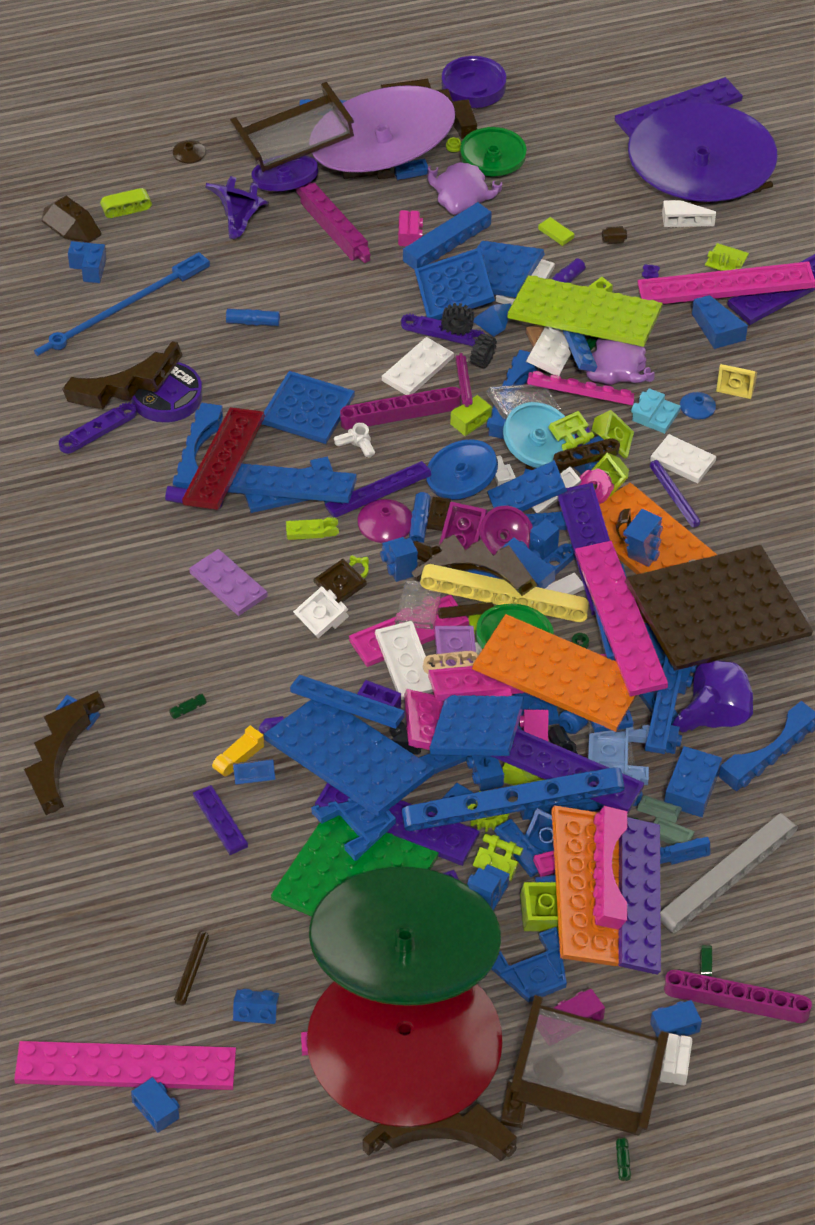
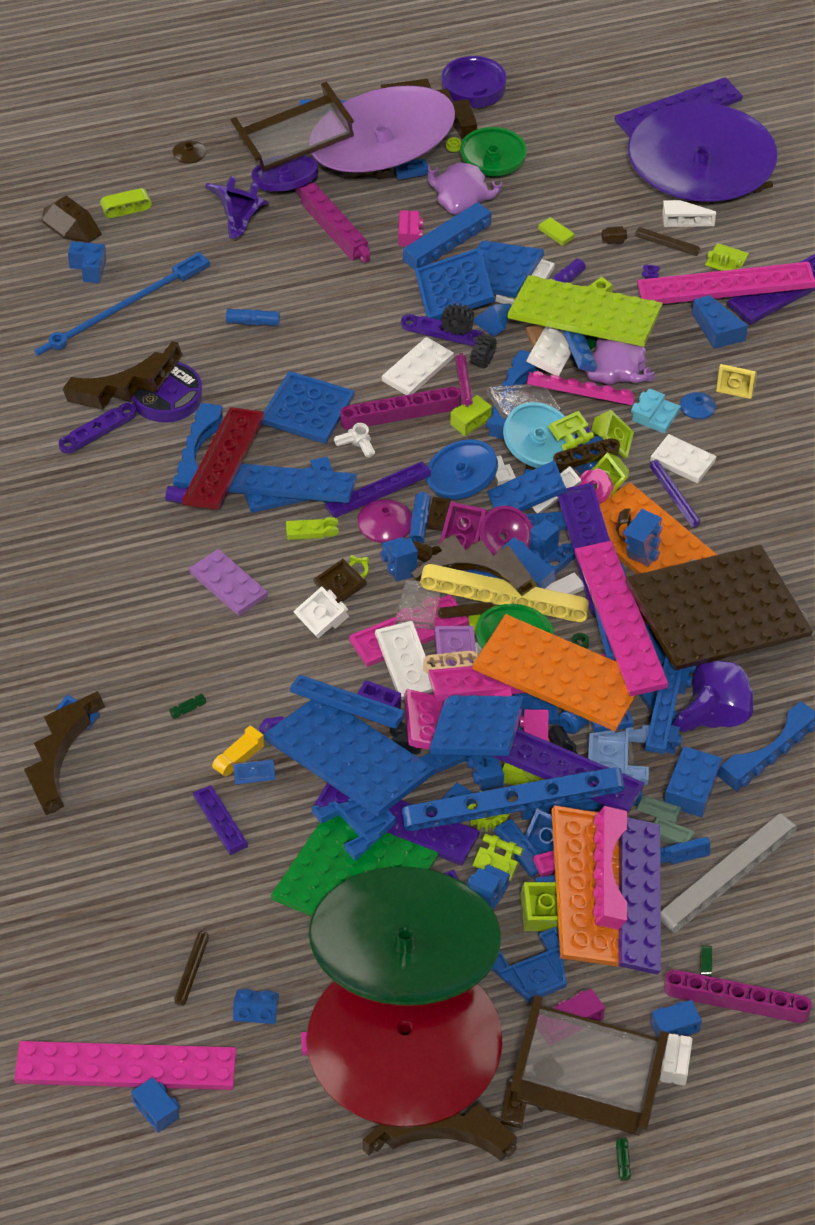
none -> dark brown axle [636,227,700,256]

